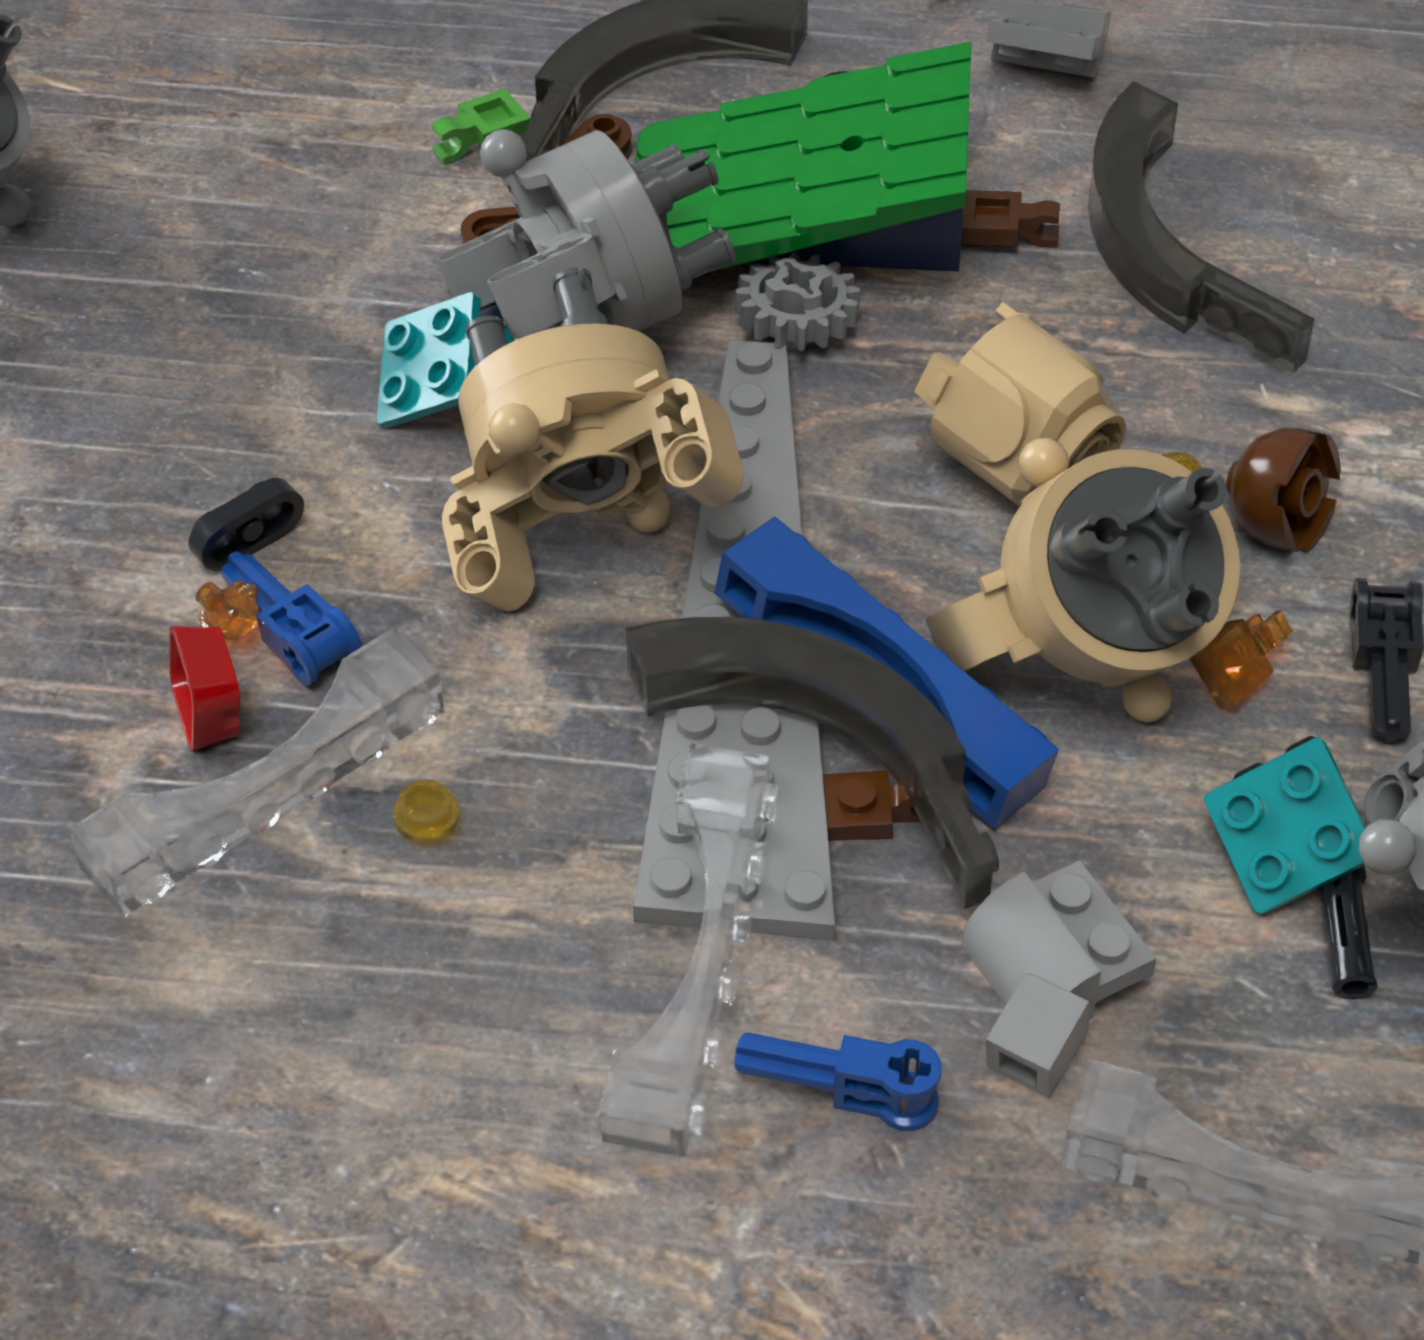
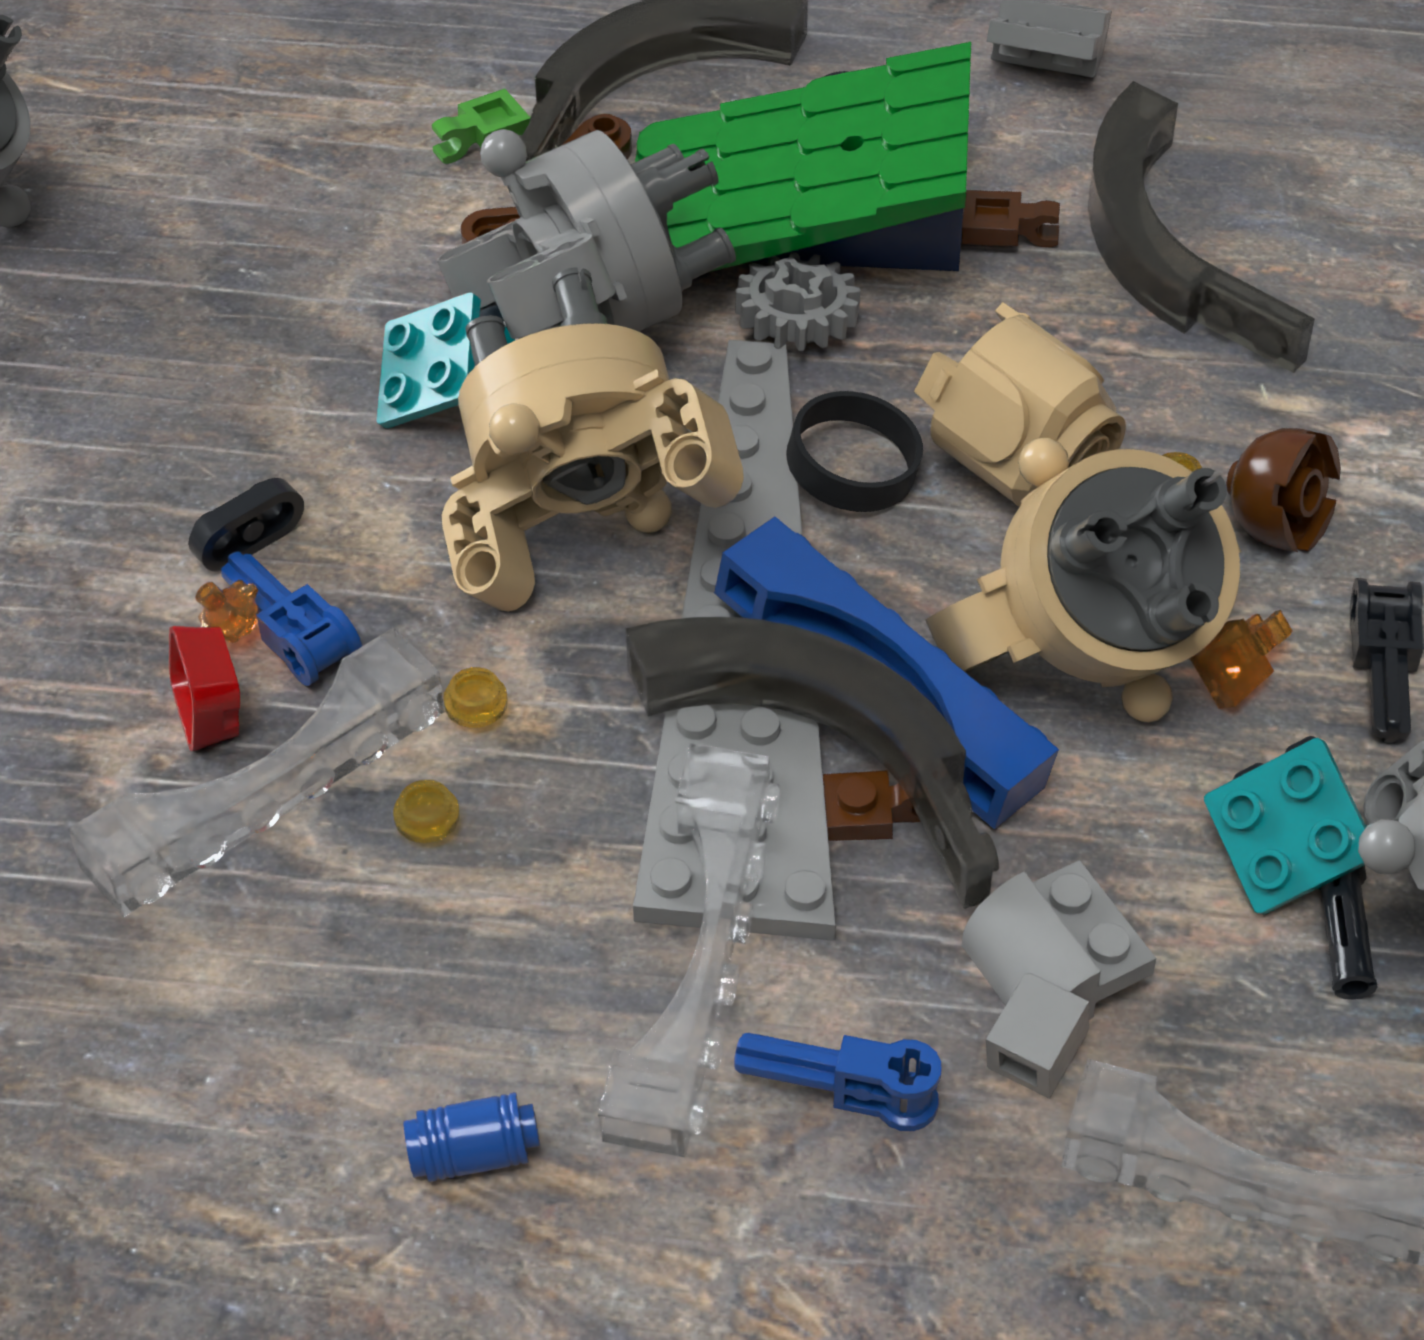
none -> blue head [403,1092,540,1182]
none -> clear yellow plate [443,667,508,728]
none -> black tyre [786,391,923,512]

